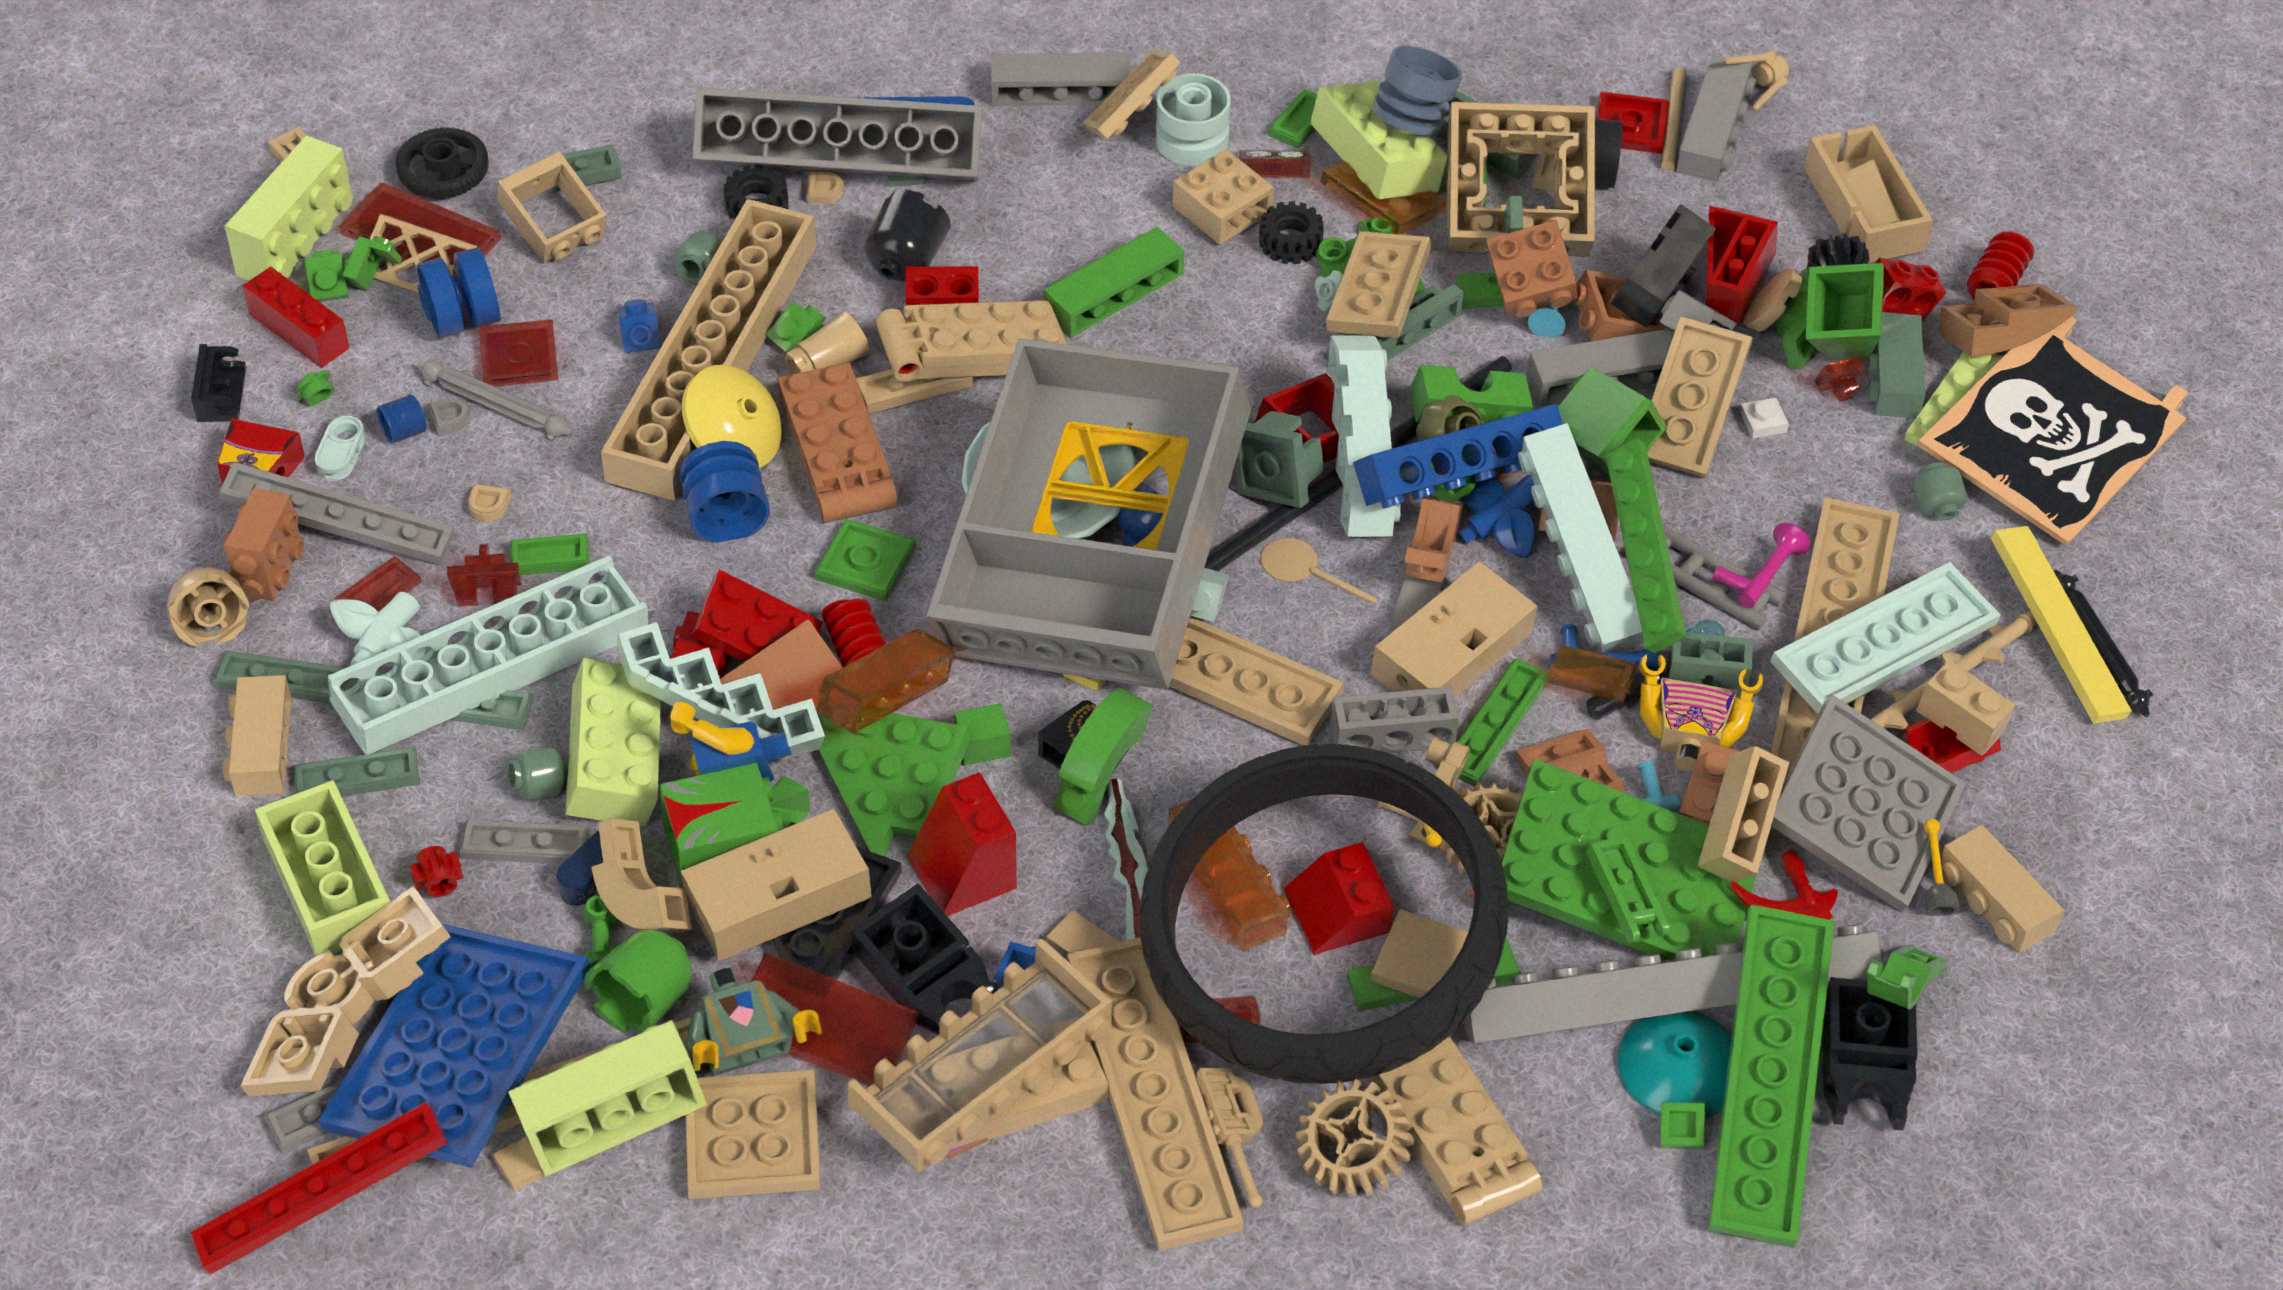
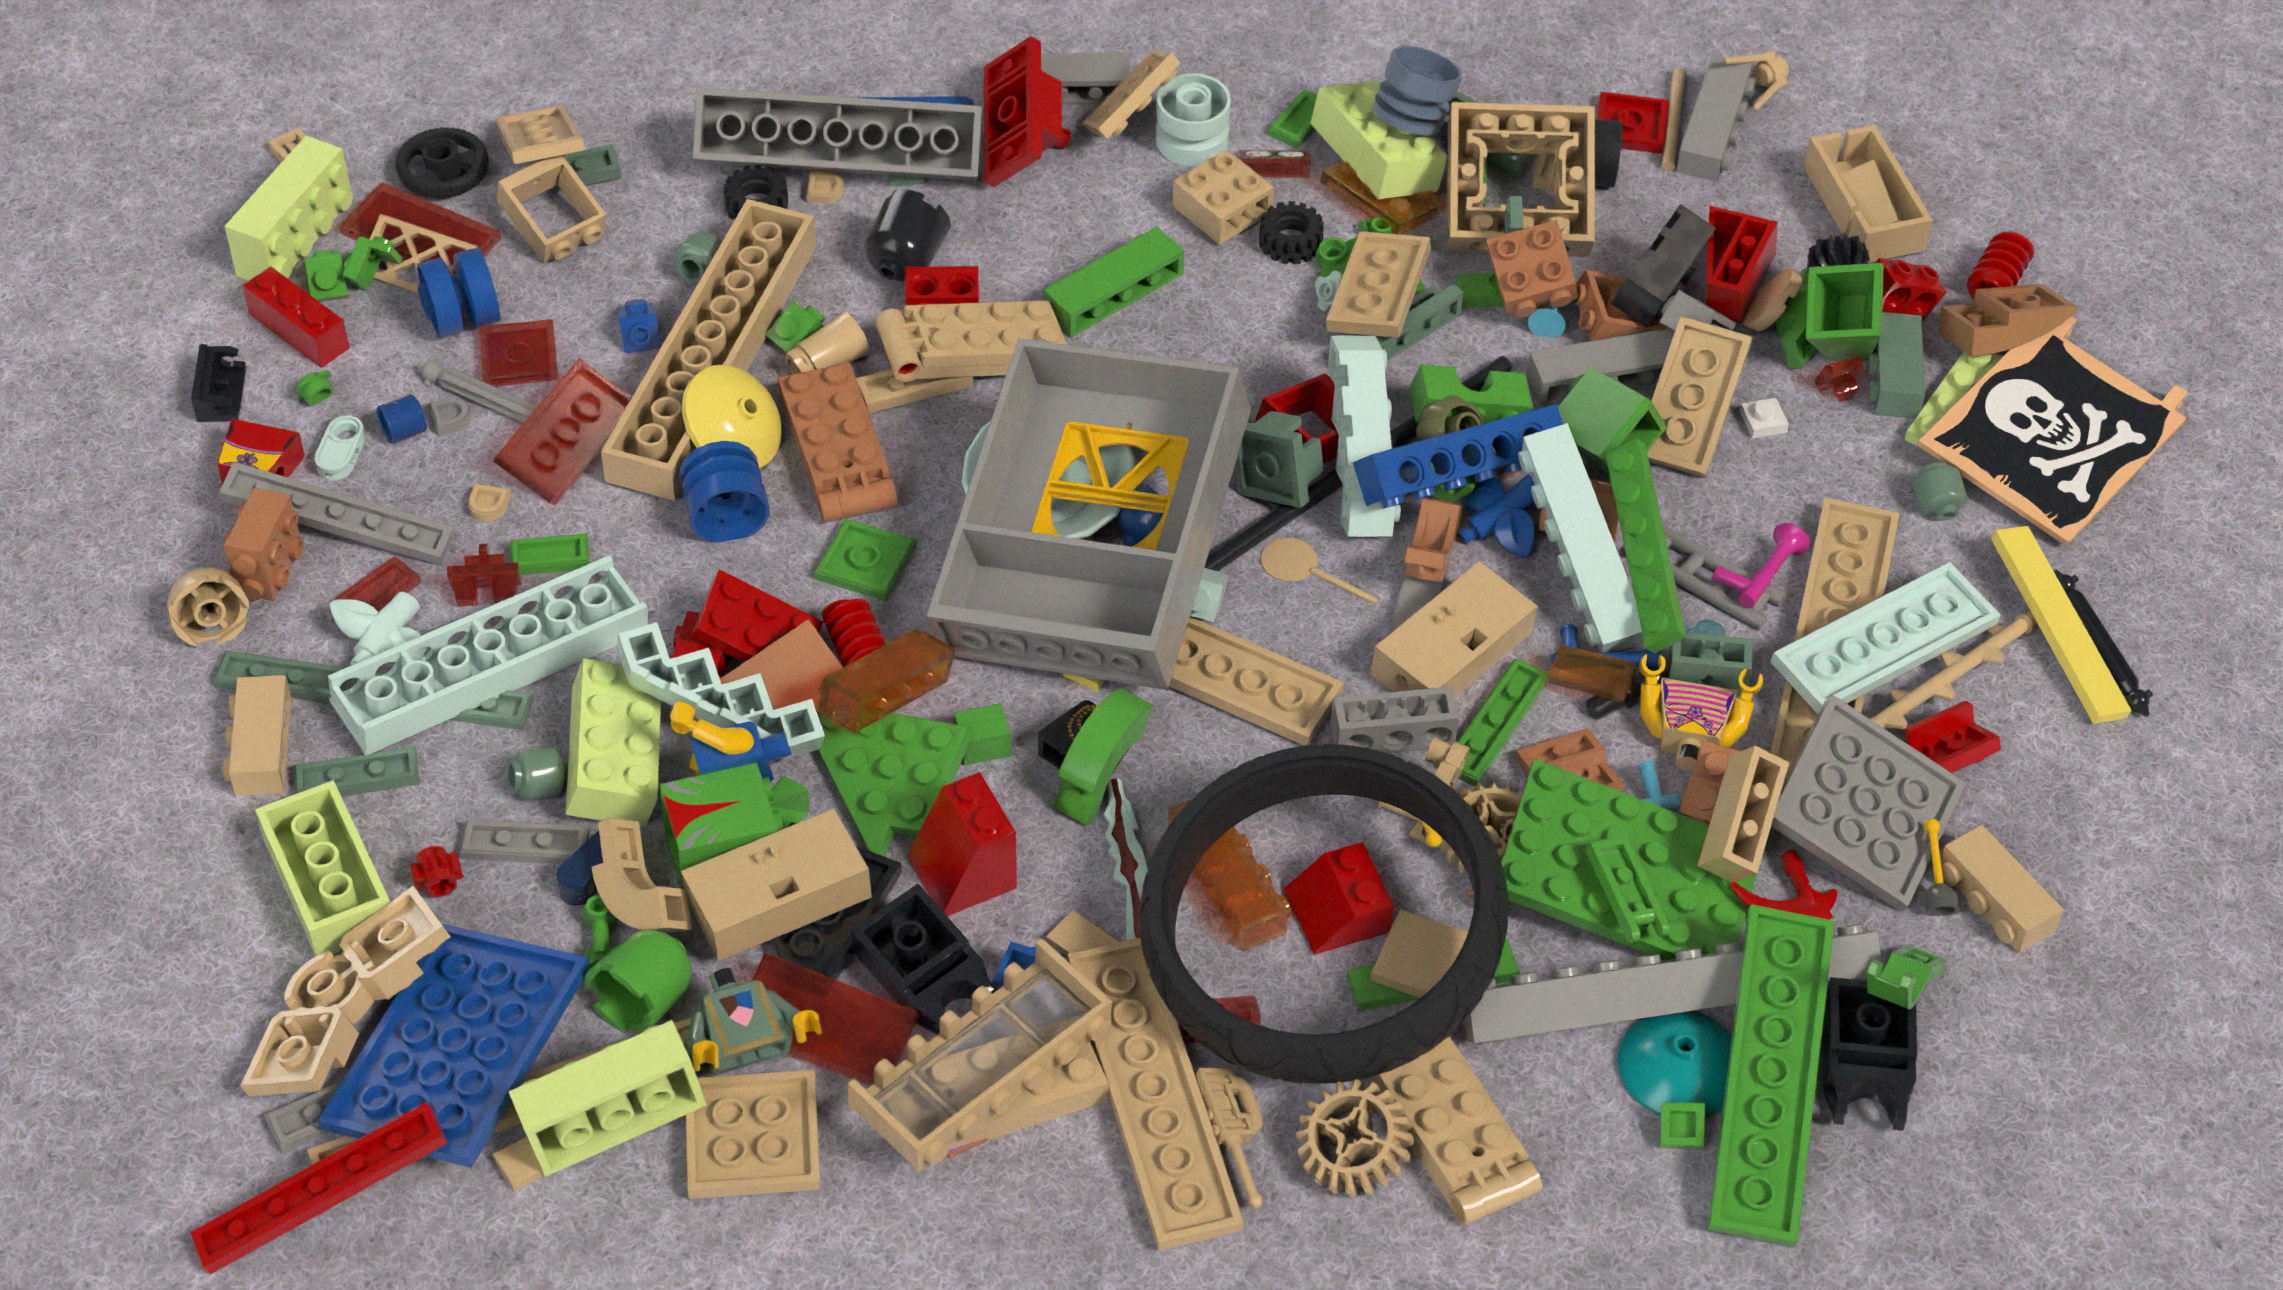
tan brick [1916,659,2016,756] -> none
none -> clear red tile [493,358,632,506]
none -> tan tile [495,105,585,164]
none -> red brick [983,36,1071,187]

